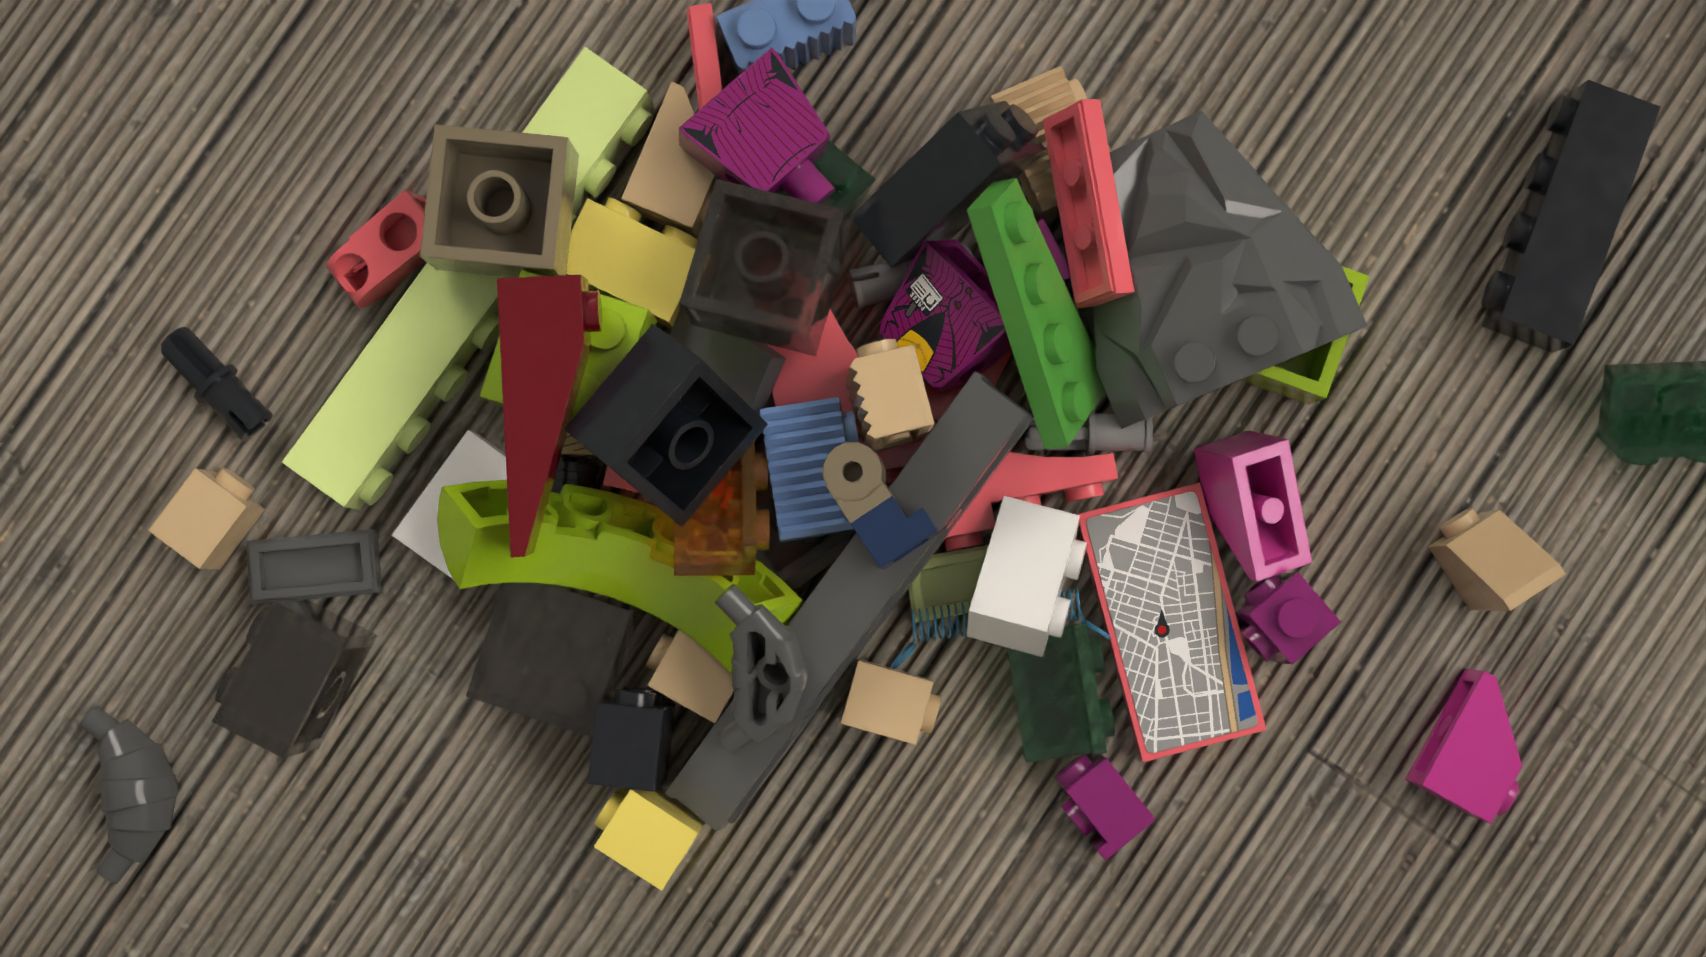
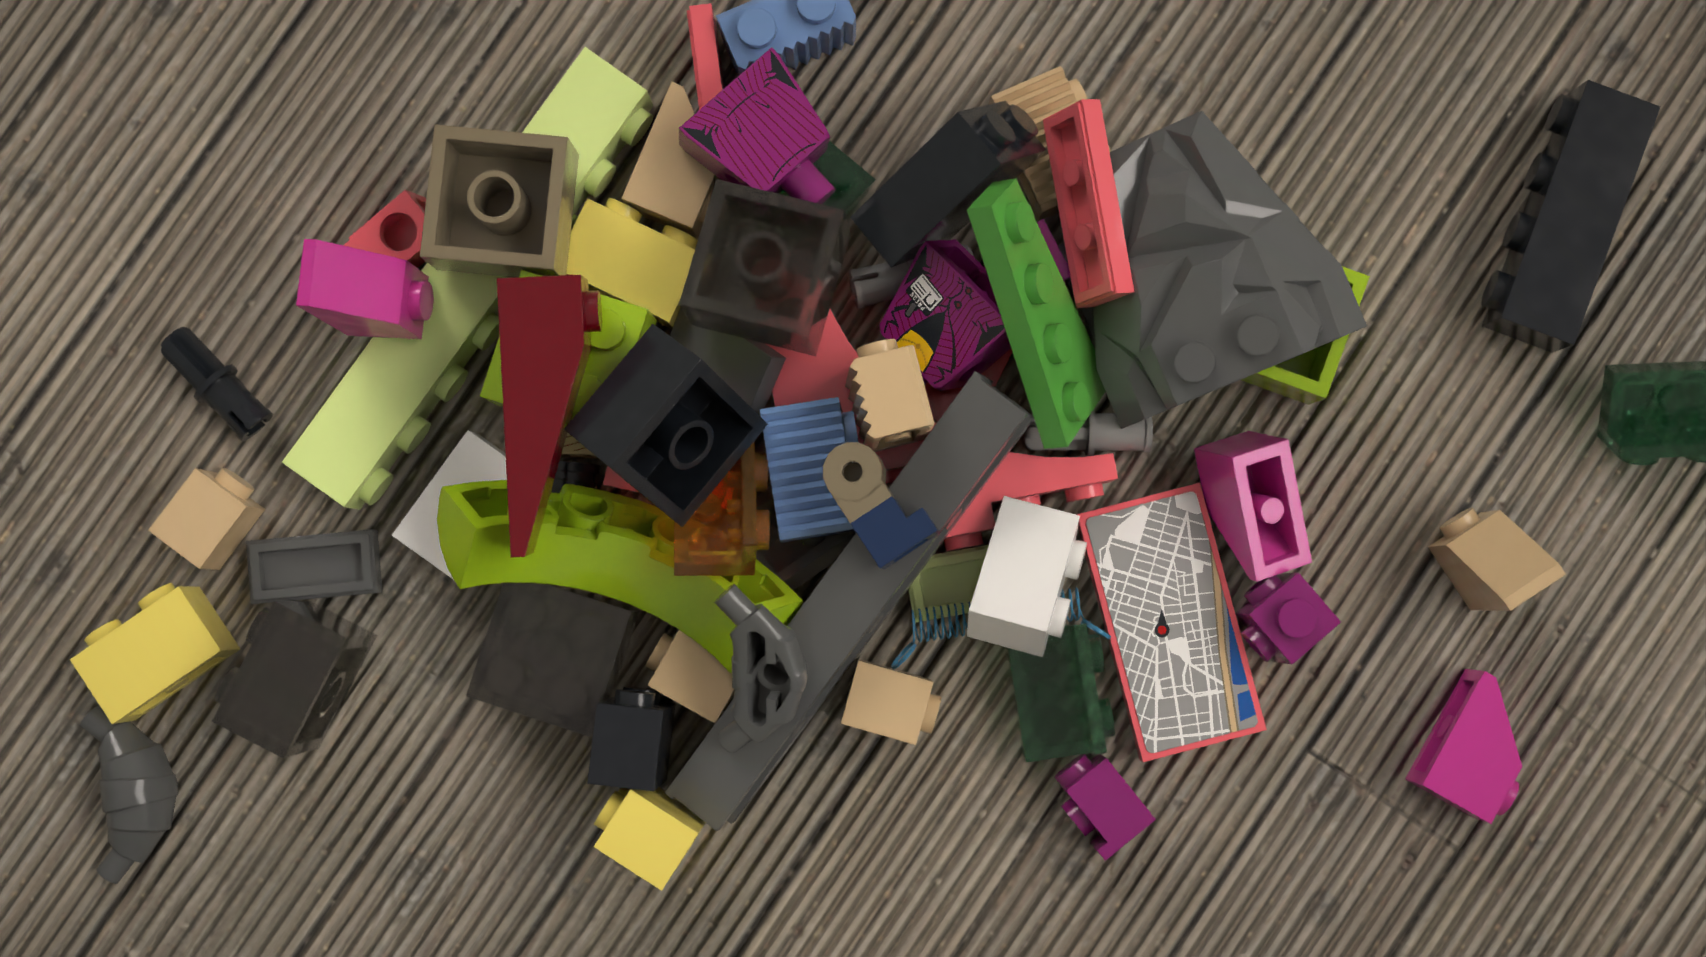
none -> light yellow brick [70,583,240,724]
none -> dark pink slope [296,239,434,339]

